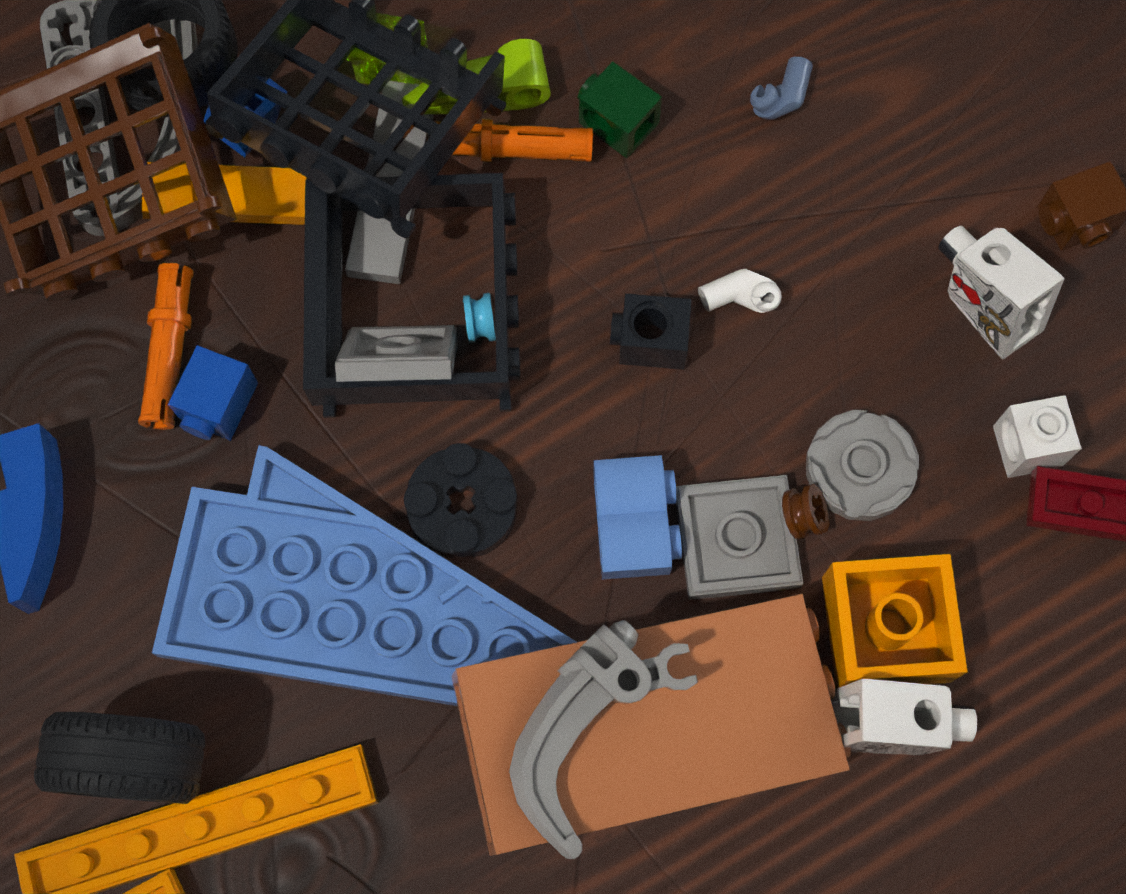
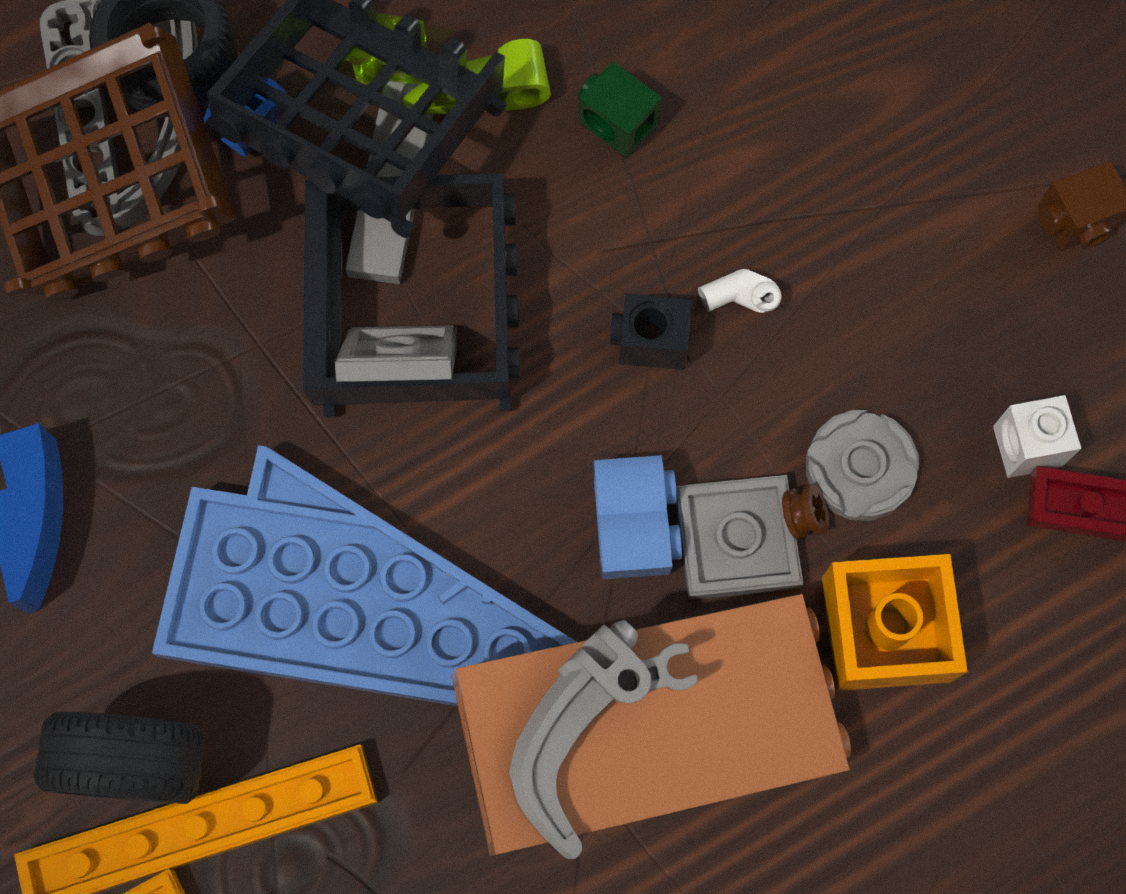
orange pin [138,263,194,430] -> none
light orange tile [142,162,307,225] -> none
blue brick [168,345,258,441] -> none
black plate [404,443,518,559] -> none
orange pin [435,119,593,162] -> none
medium azure bush [463,293,496,344] -> none
sand blue arm [750,57,813,120] -> none
white torso [831,679,977,755] -> none
white torso [938,226,1065,360] -> none

